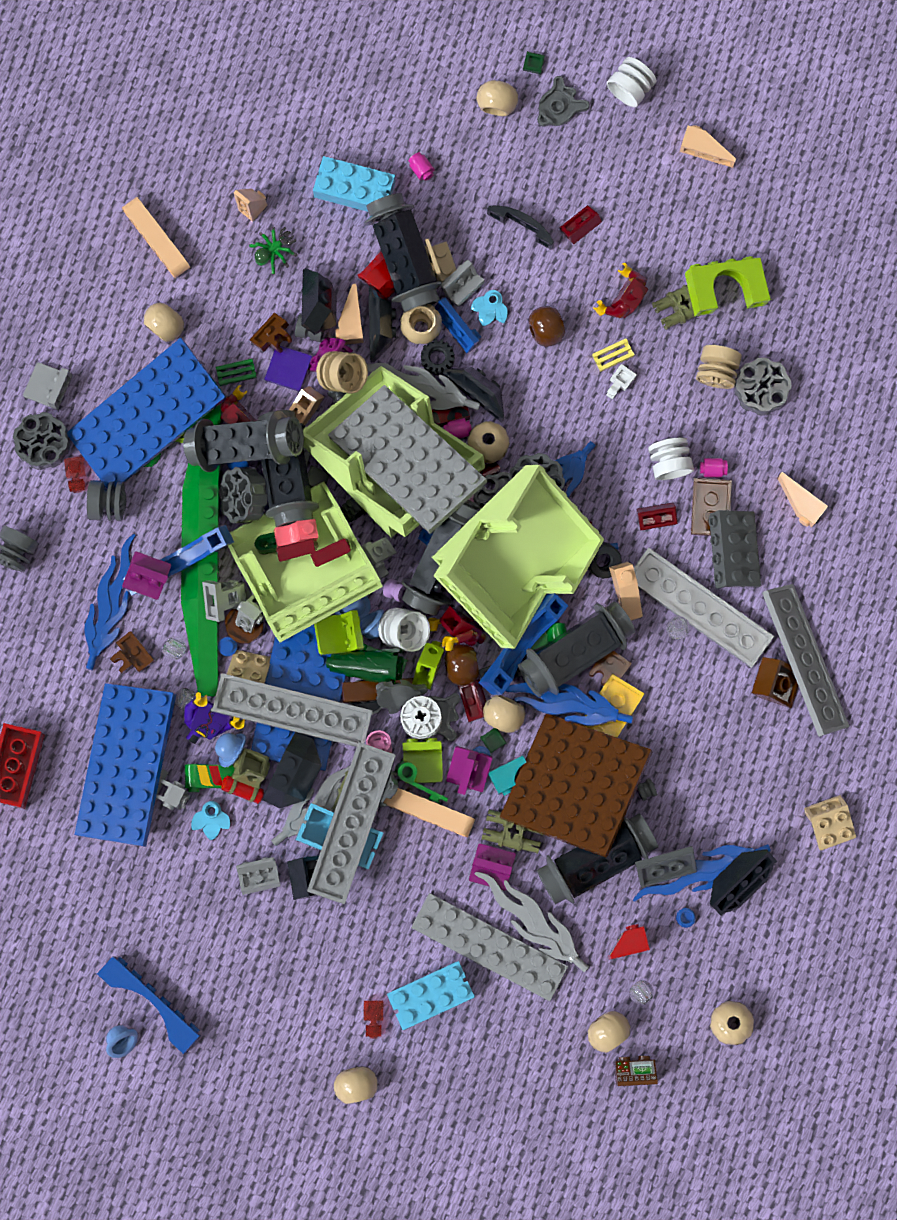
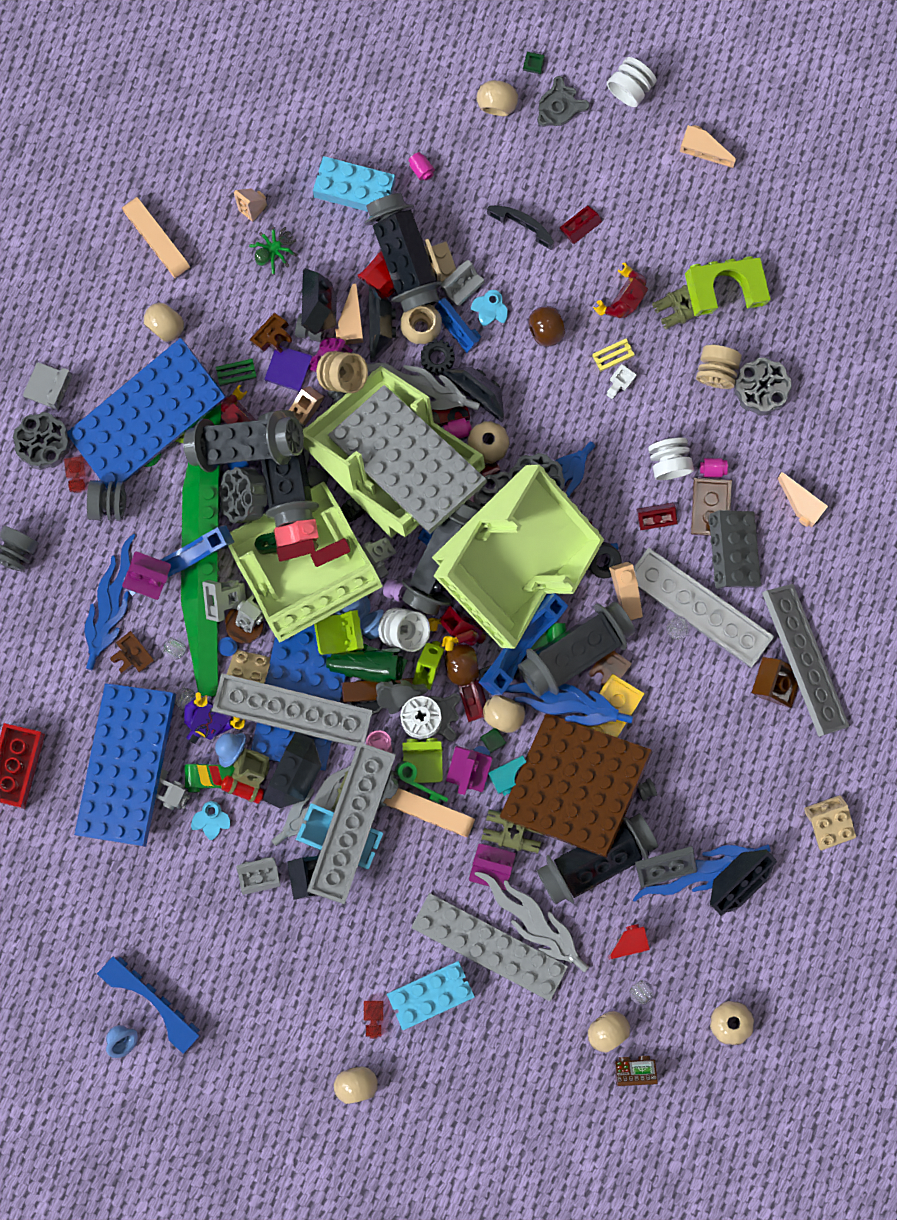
blue plate [676,908,696,928] -> none

